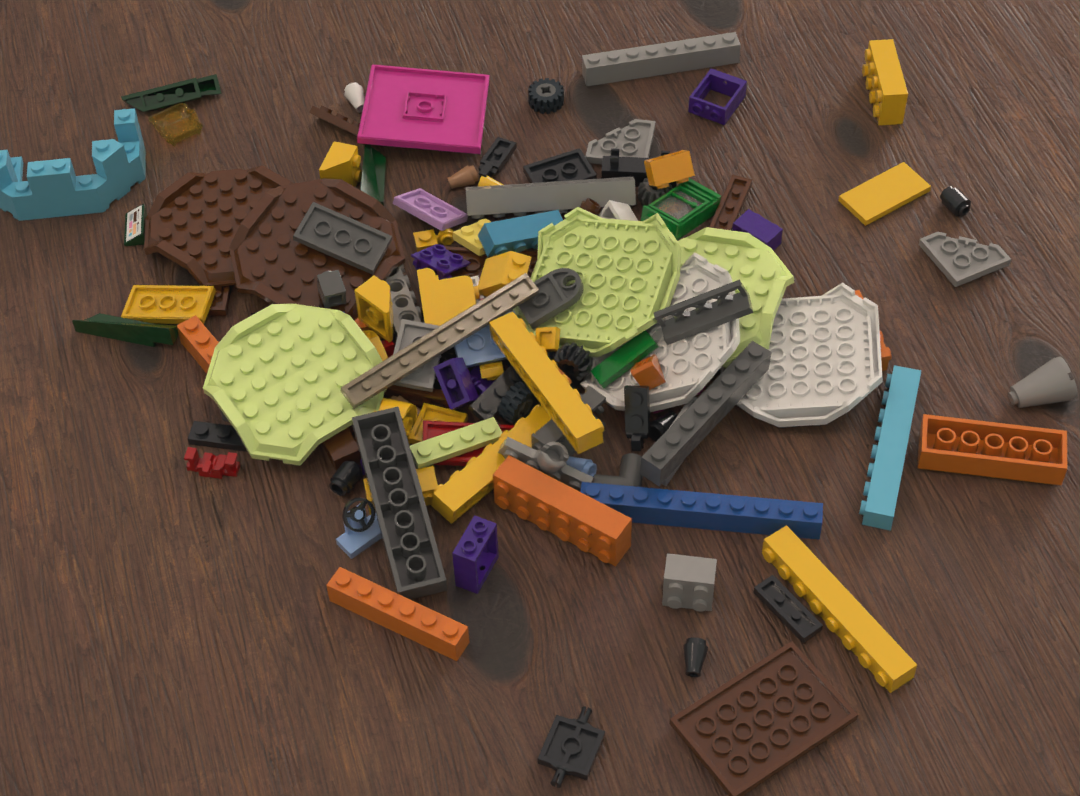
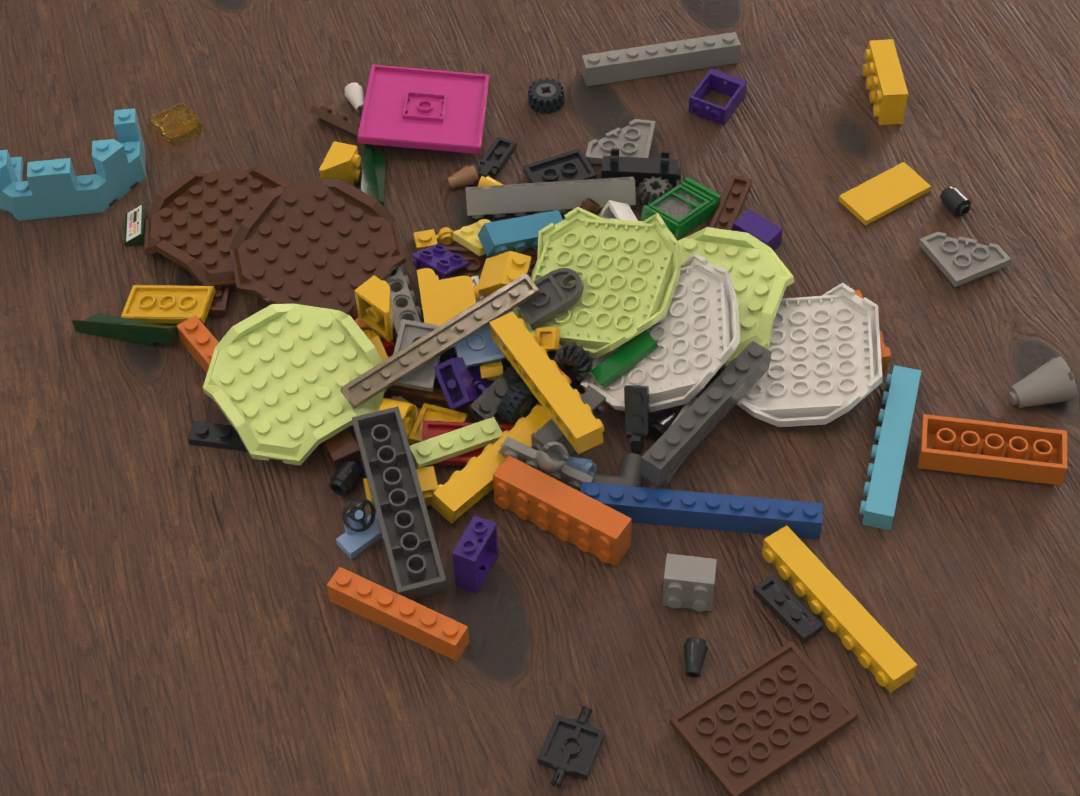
dark green wedge [121,74,222,113] -> none
red piece [184,447,240,479] -> none
dark grey plate [293,202,392,275] -> none
dark grey brick [317,270,346,308] -> none
lavender tile [393,188,468,231] -> none
orange slope [630,354,666,390] -> none
light orange brick [644,150,695,189] -> none
dark grey fence [654,279,753,345] -> none

